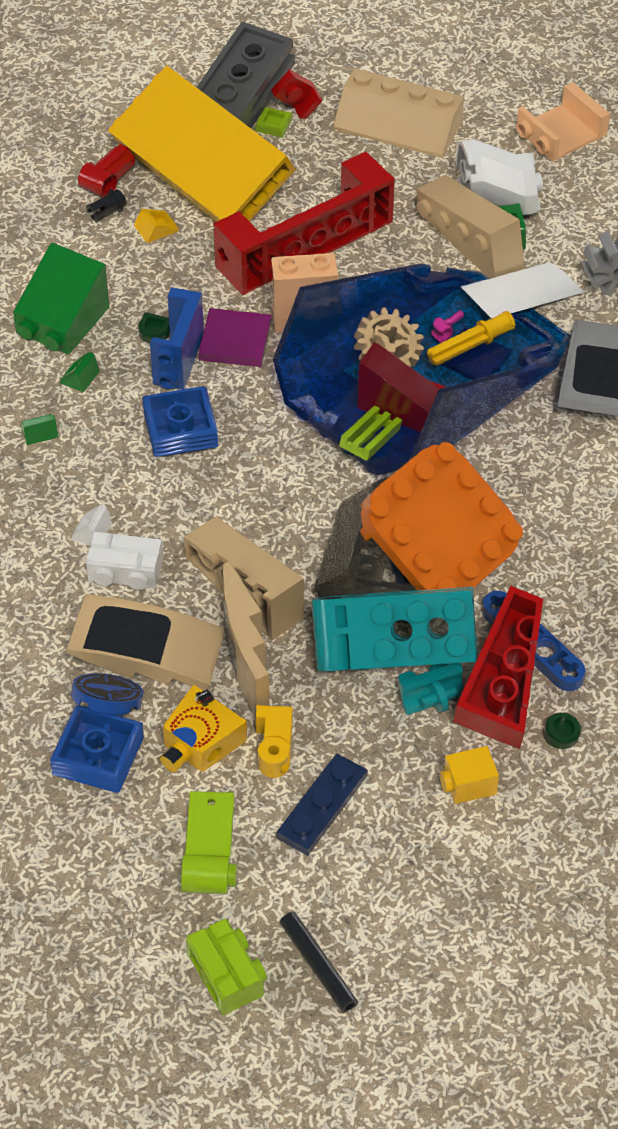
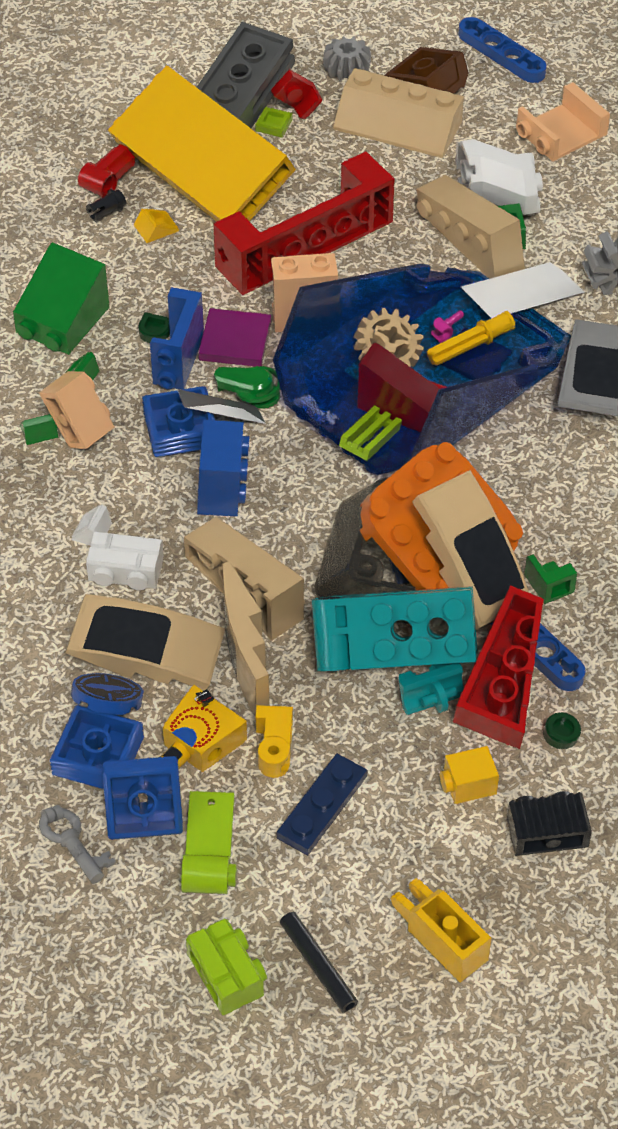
none -> light nougat brick [39,371,115,449]
none -> light grey piece [39,805,116,884]
none -> blue brick [102,756,183,840]
none -> sticker [178,389,266,424]
none -> blue brick [197,419,250,516]
none -> green piece [214,366,282,408]
none -> light grey gear [323,36,371,82]
none -> reddish brown slope [384,47,469,94]
none -> yellow hinge [390,878,492,983]
none -> tan slope [412,470,529,630]
none -> blue beam [458,17,547,83]
none -> black brick [507,791,592,856]
none -> green panel [524,554,577,604]

